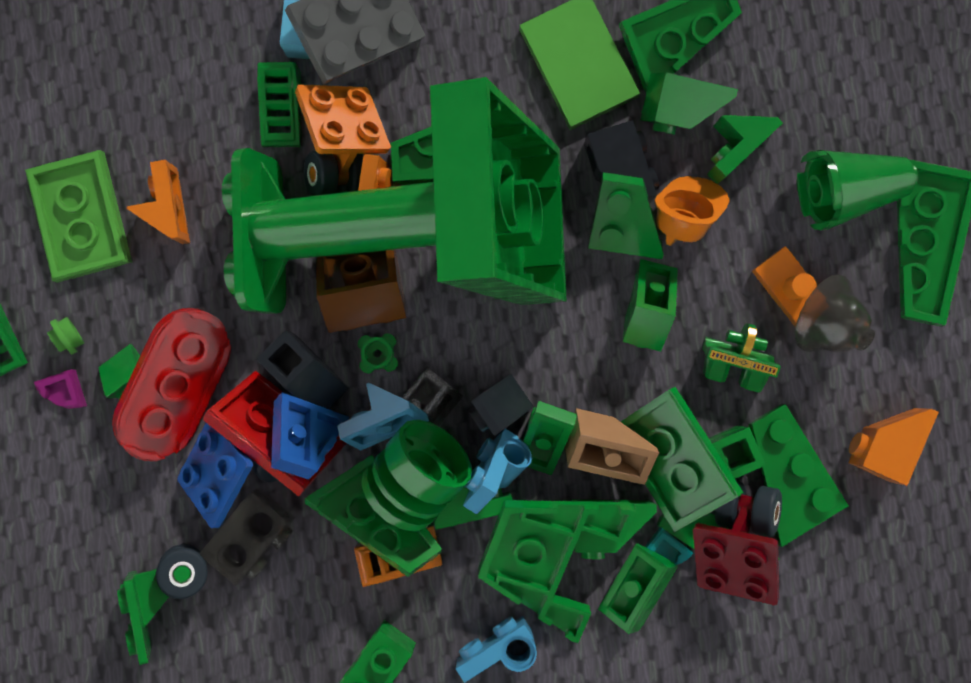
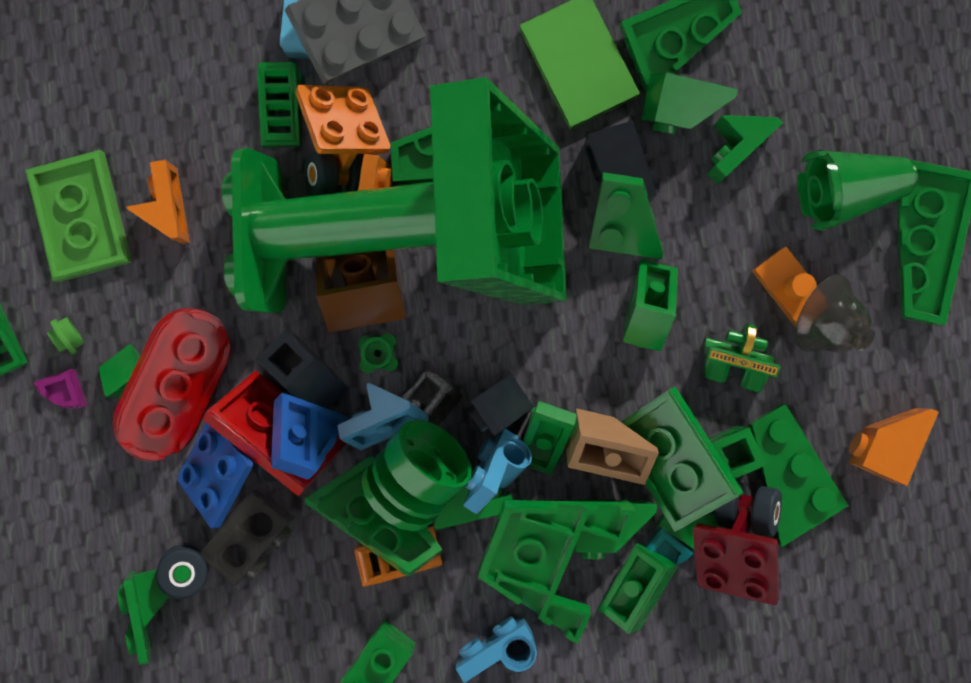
orange piece [654,176,730,246] -> none

